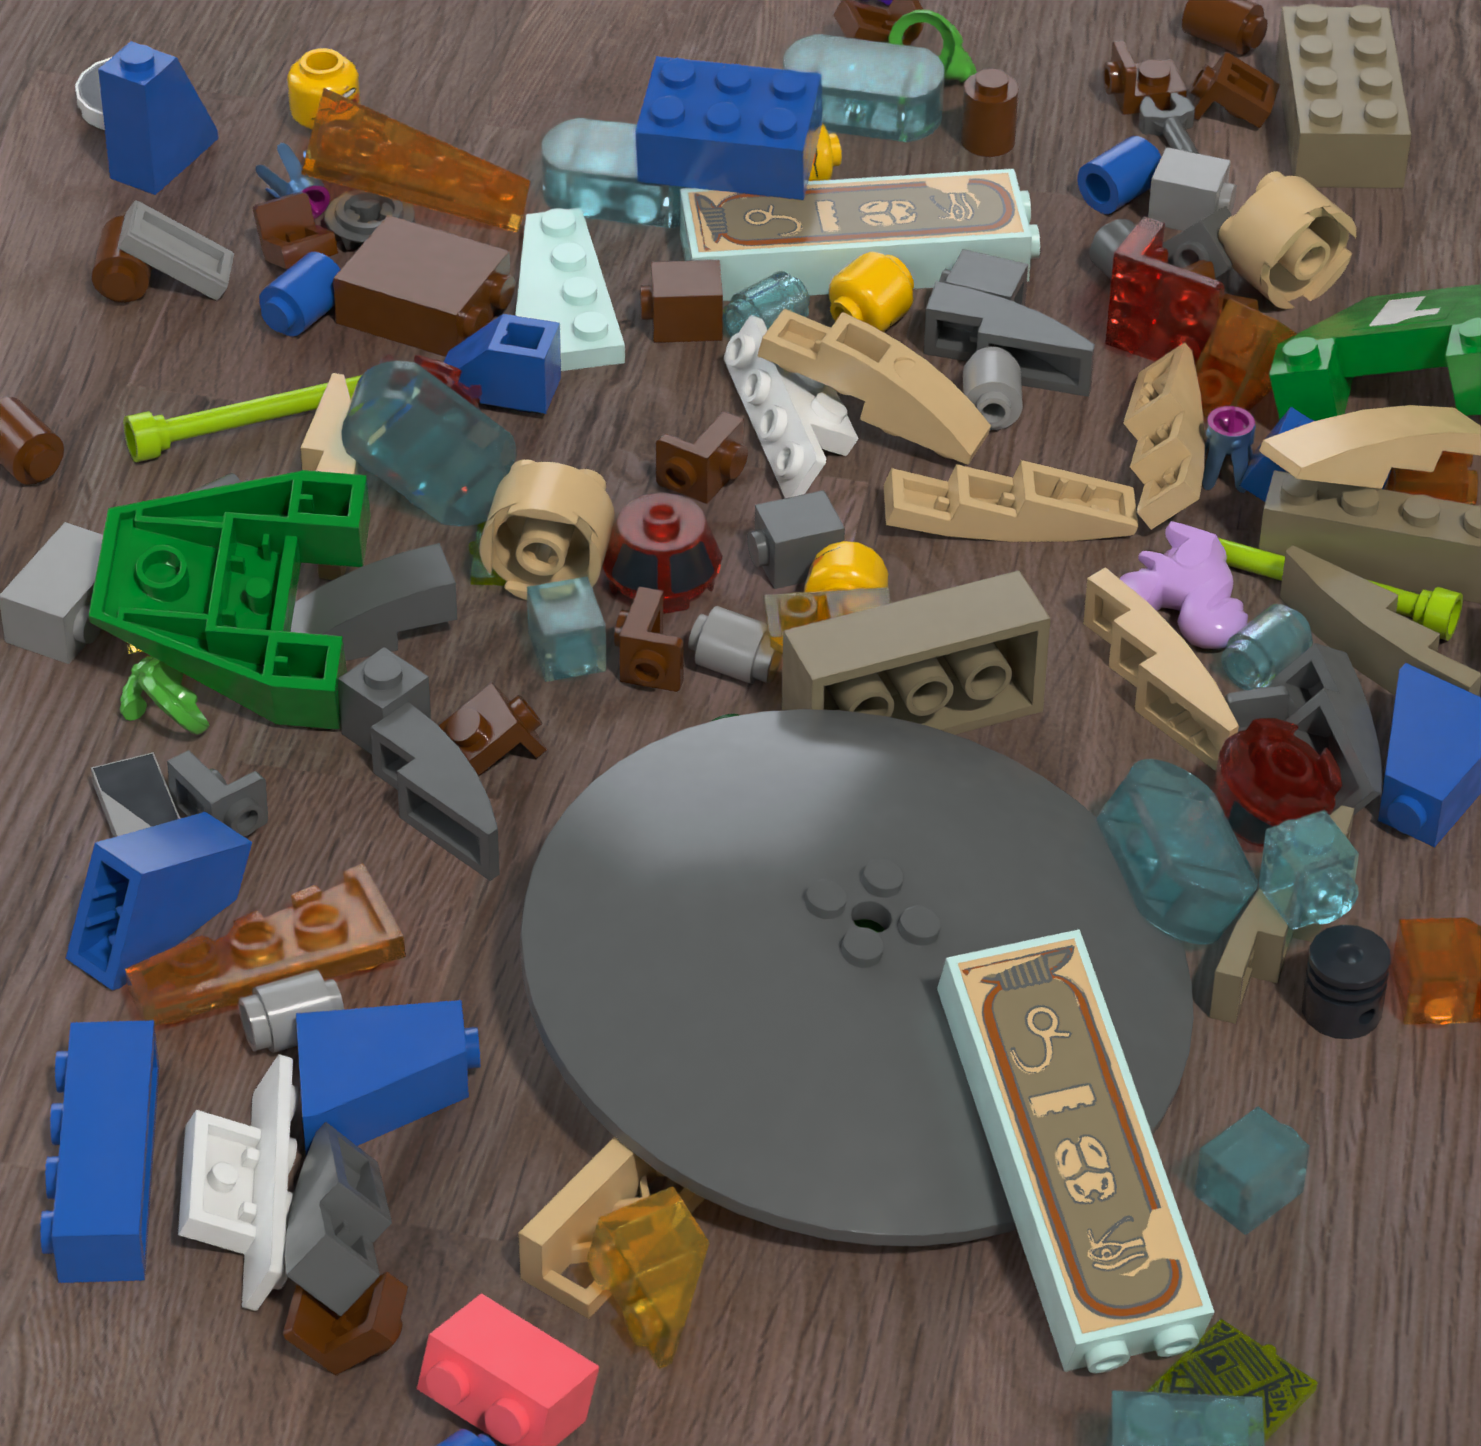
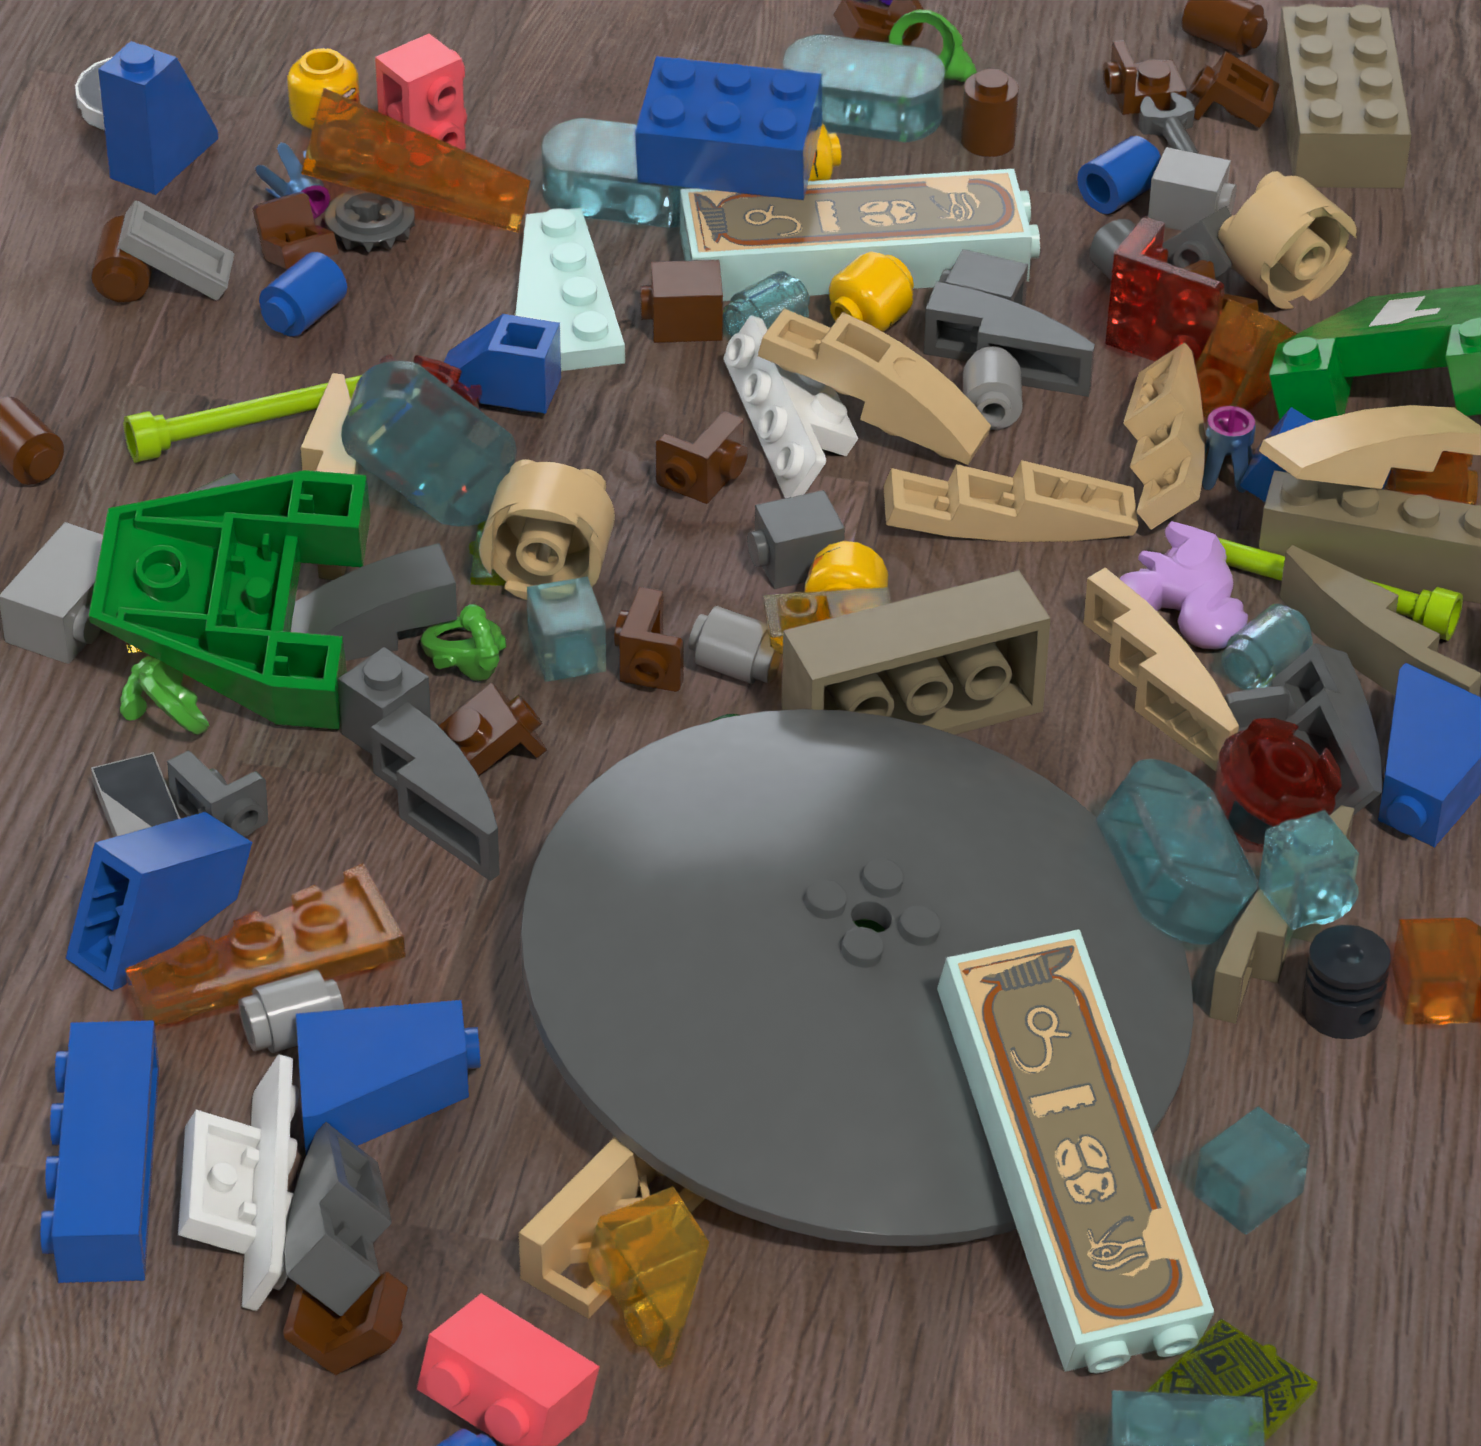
brick [333,215,515,357] -> none
clear red cone [602,493,723,614] -> none
none -> coral brick [375,34,467,173]
none -> bright green piece [420,604,507,681]

